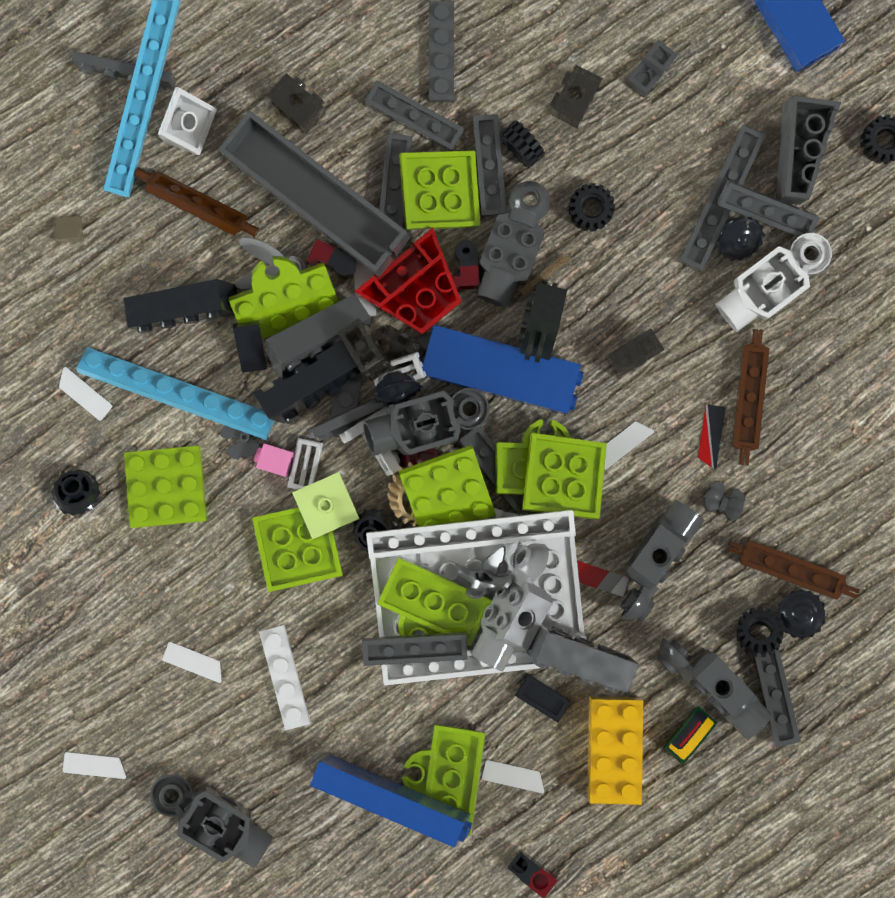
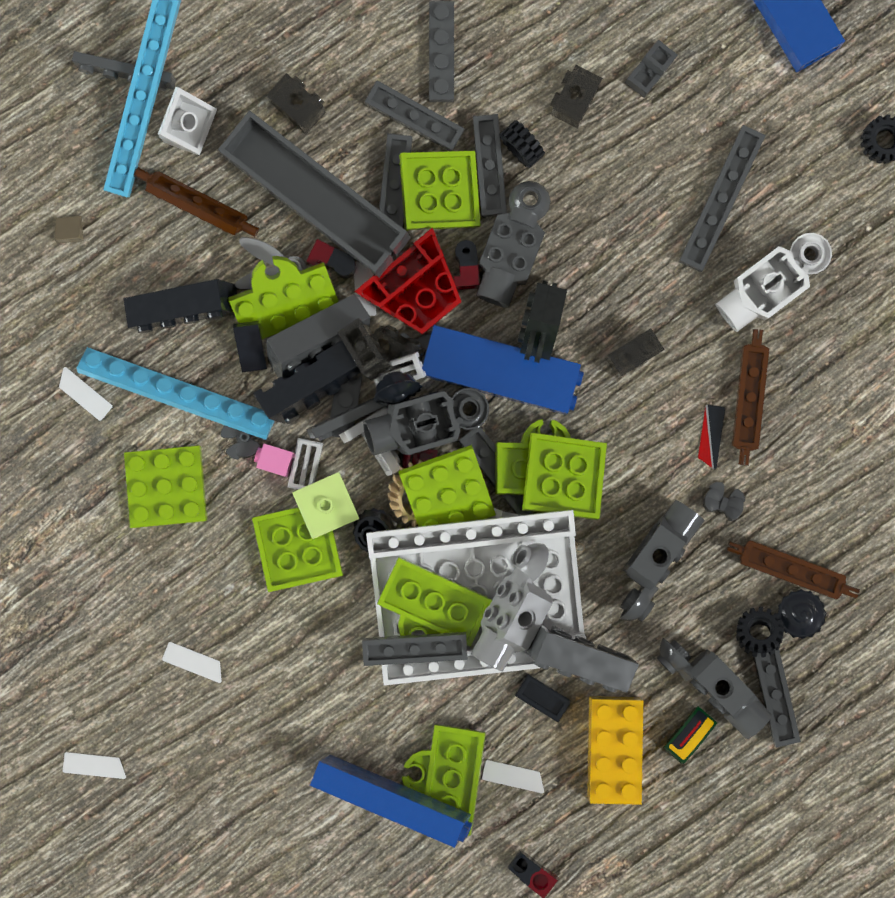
black piece [51,469,101,516] -> none
dark grey brick [150,774,273,868] -> none
white plate [259,625,311,731] -> none
flat silver animal [455,546,513,599] -> none
tan piece [516,250,573,300] -> none
black tyre [568,183,615,232] -> none
sticker [577,561,629,596] -> none
white sticker [604,422,654,470] -> none
dark grey plate [717,180,820,237] -> none
black piece [717,217,765,261] -> none
dark grey wedge [776,96,841,205] -> none

